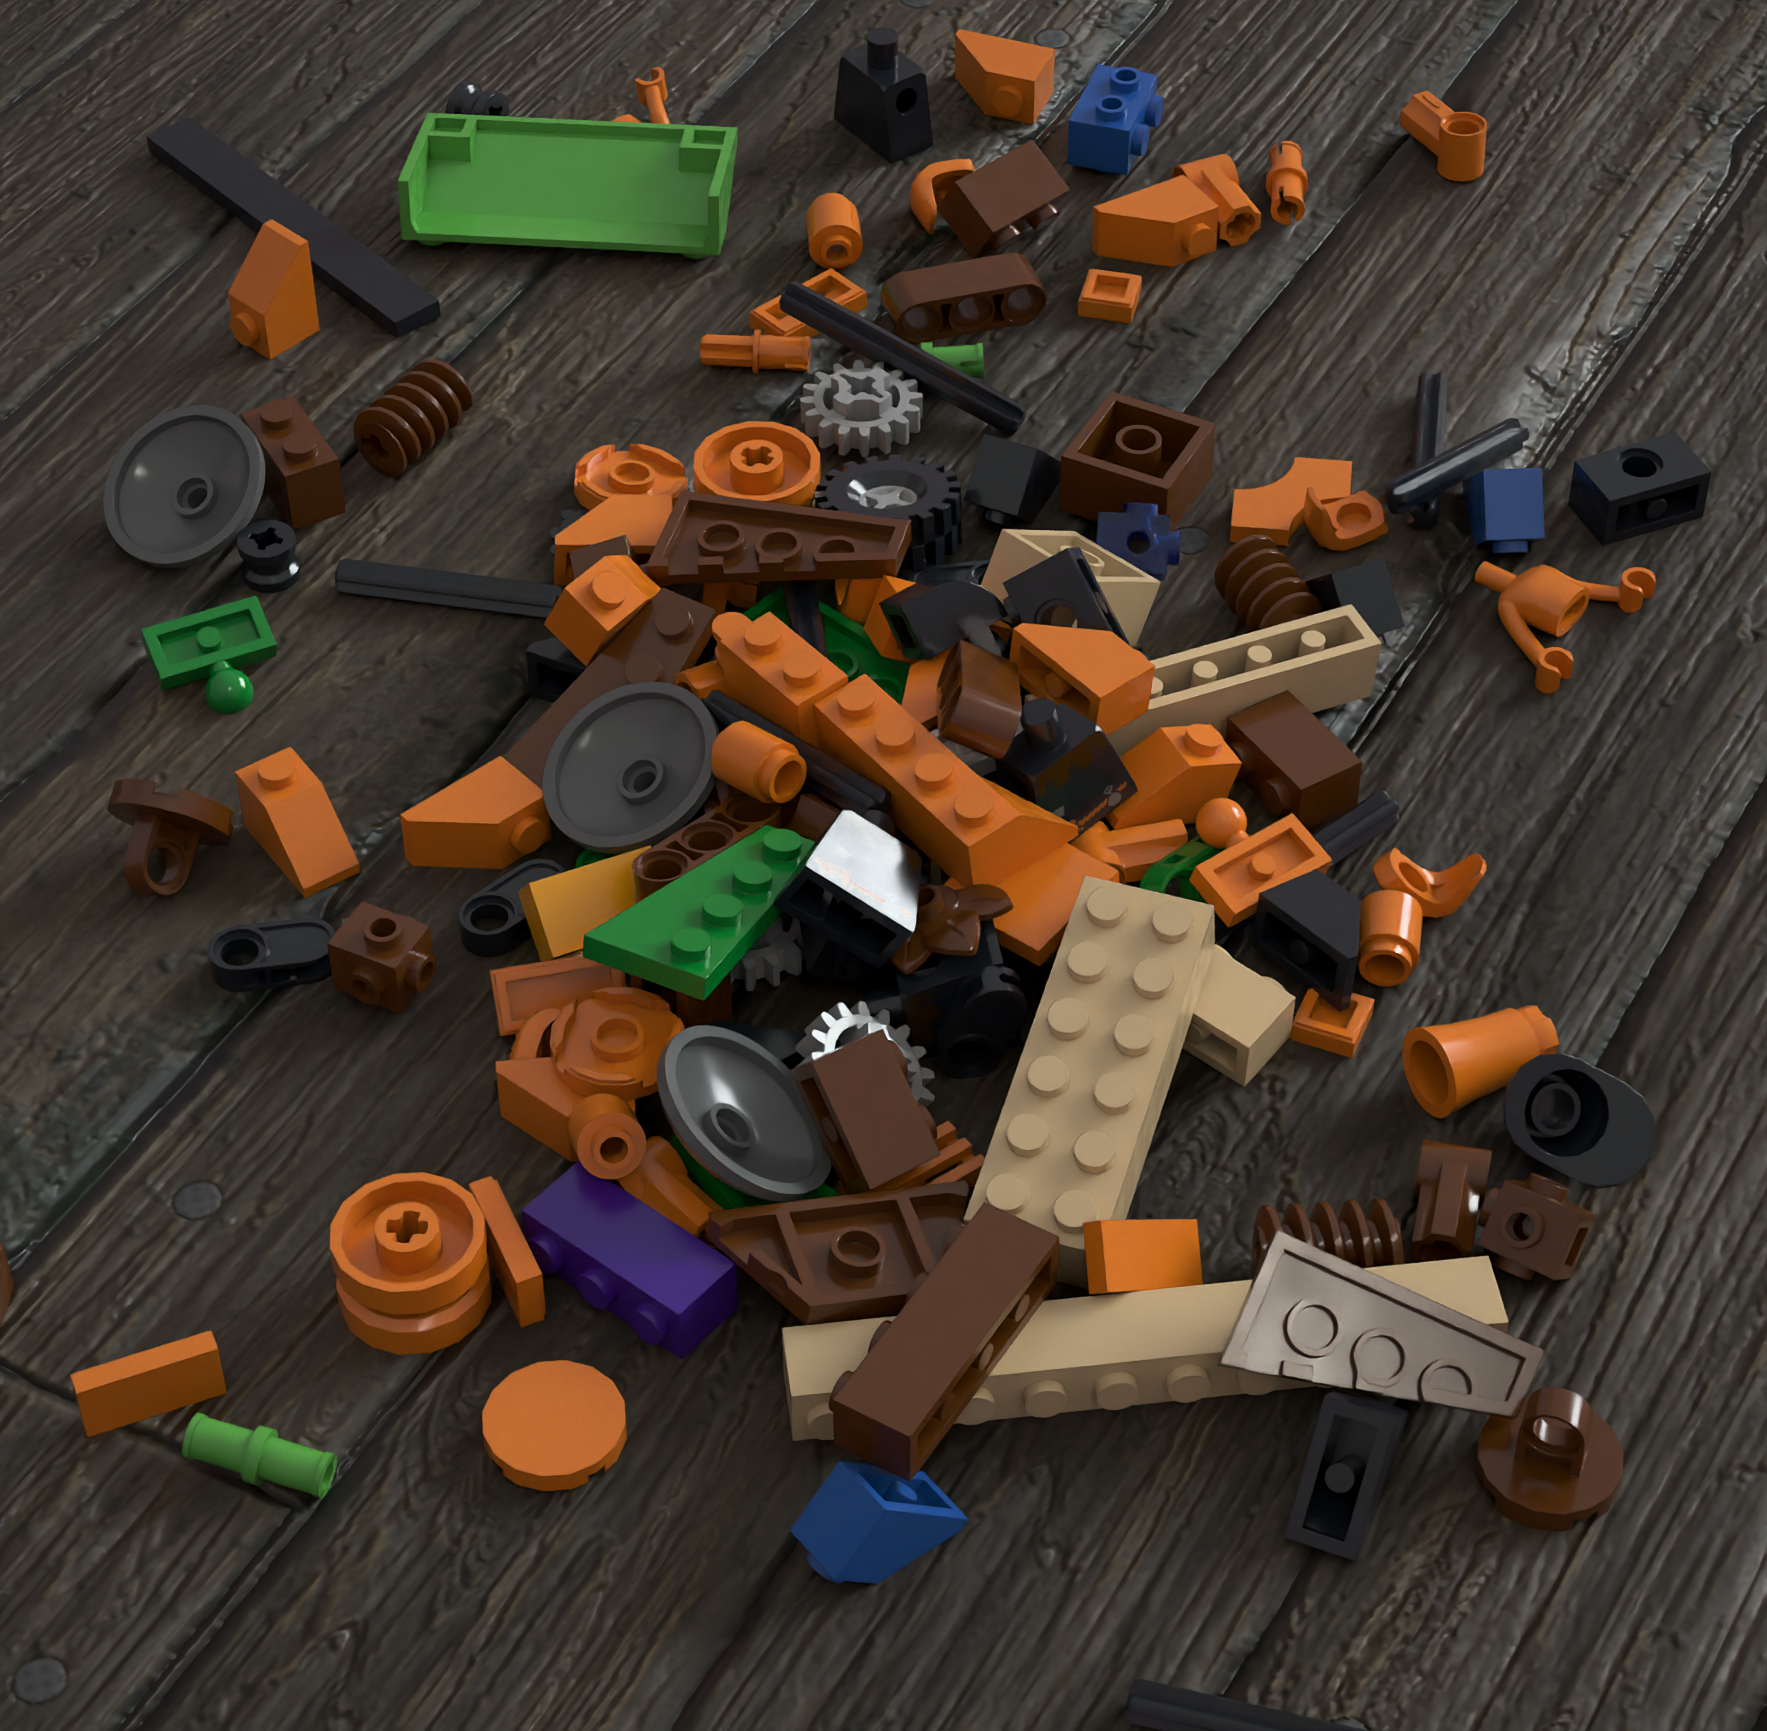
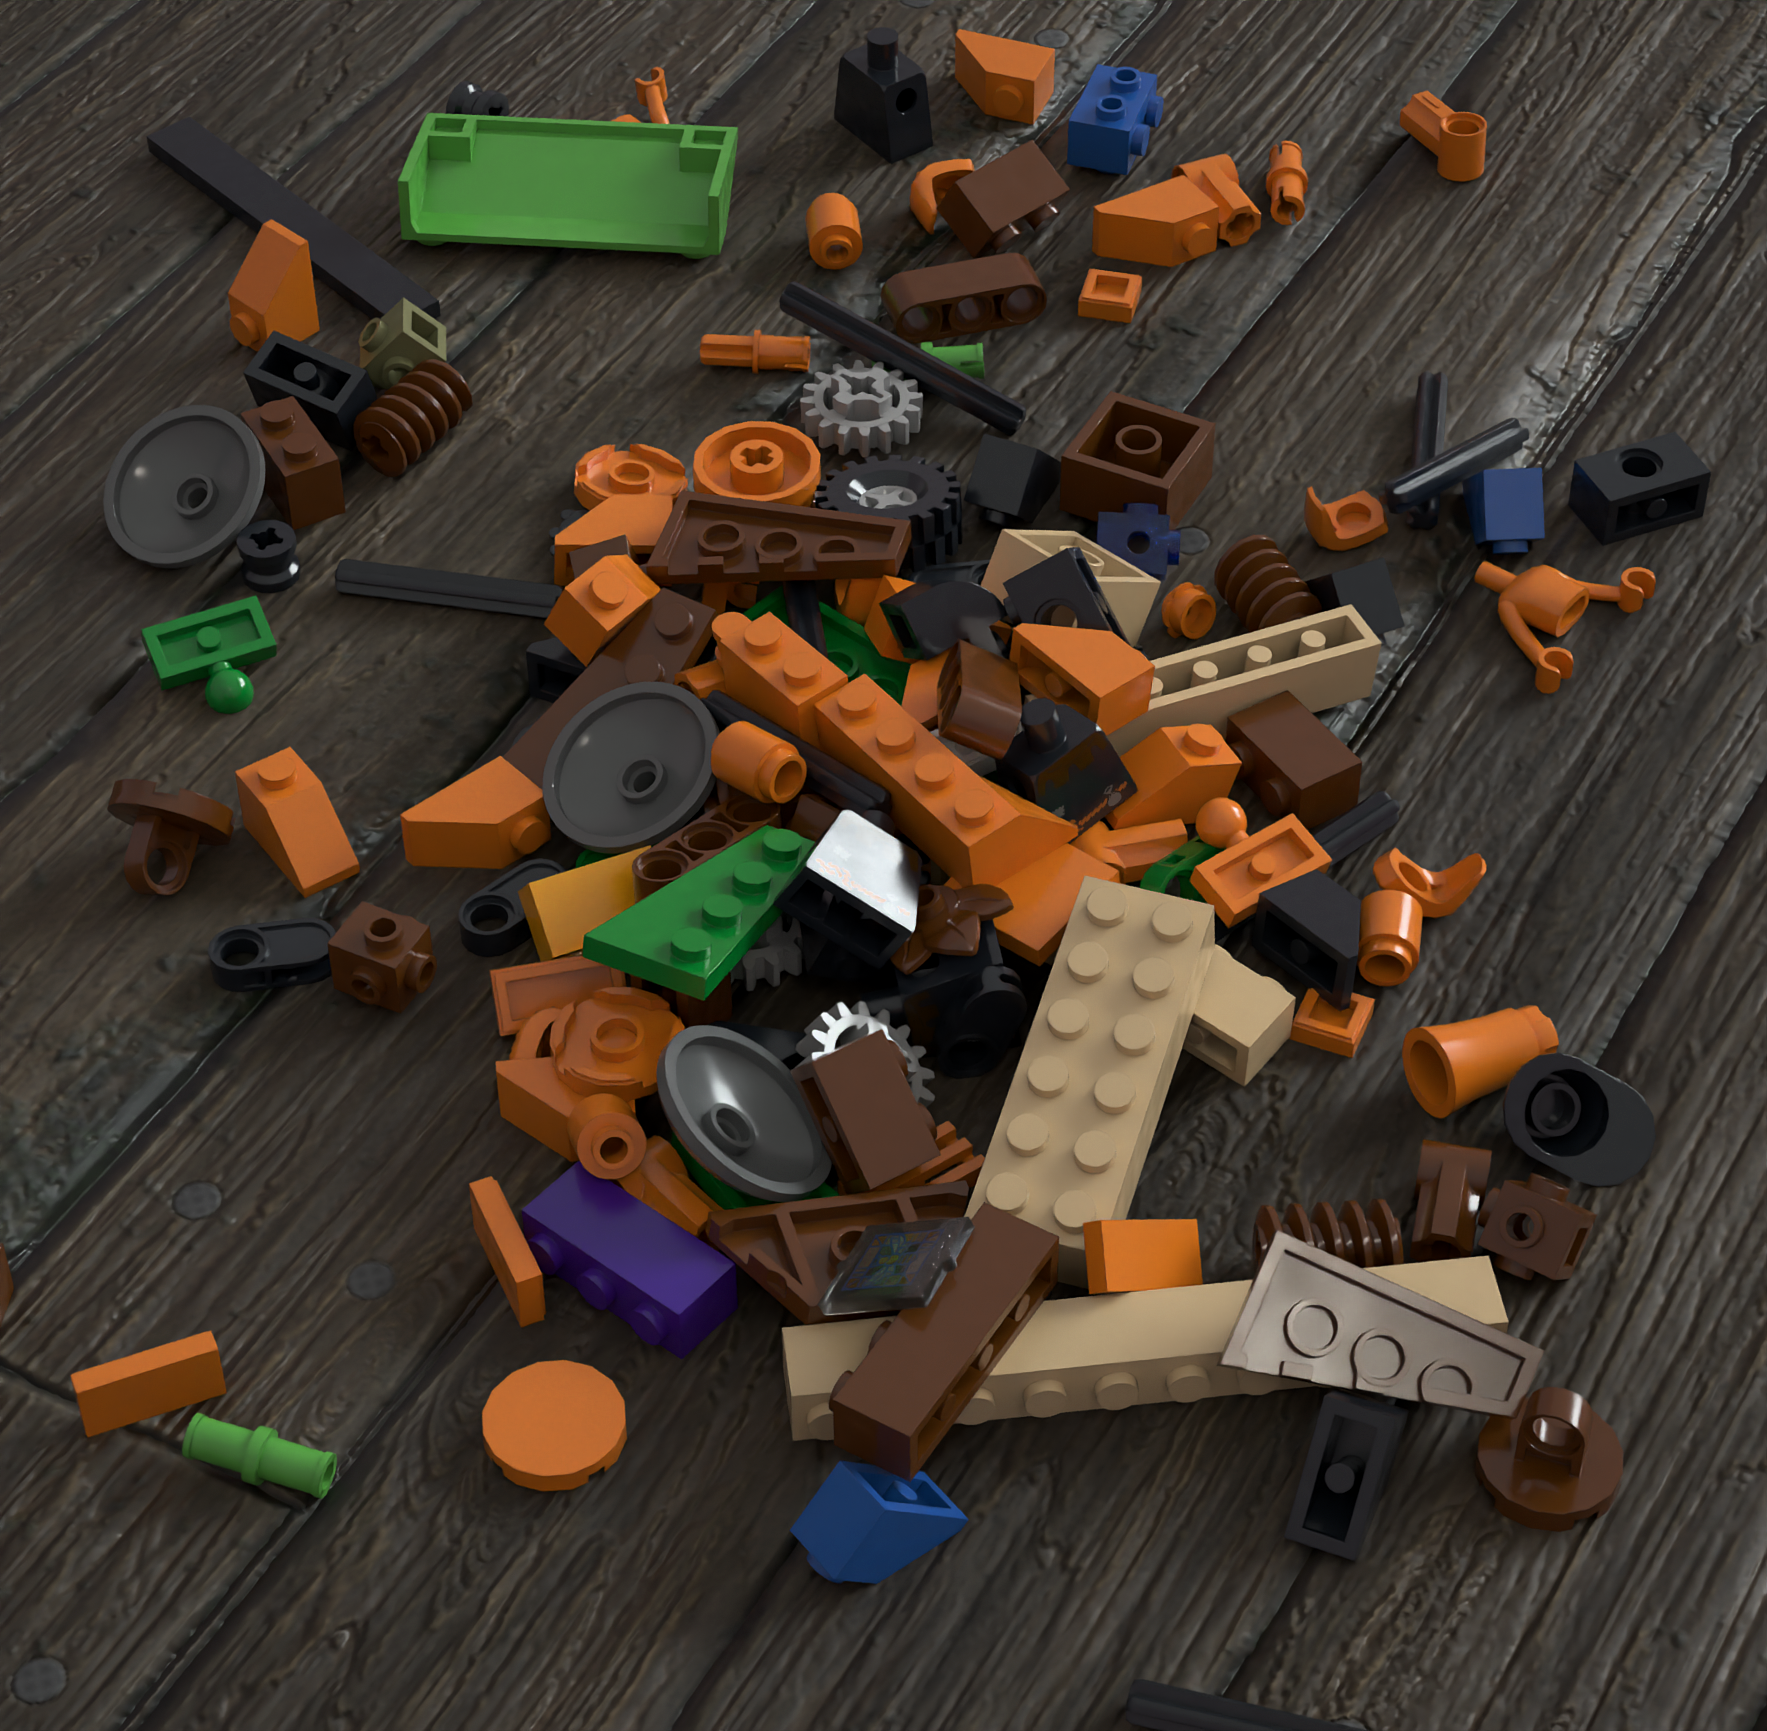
orange wheel [330,1172,492,1355] -> none
orange tile [749,268,867,338] -> none
orange tile [1230,457,1352,546] -> none
none -> black brick [243,330,378,451]
none -> olive brick [358,297,446,390]
none -> clear smoke piece [818,1217,975,1315]
none -> orange plate [1161,582,1216,639]

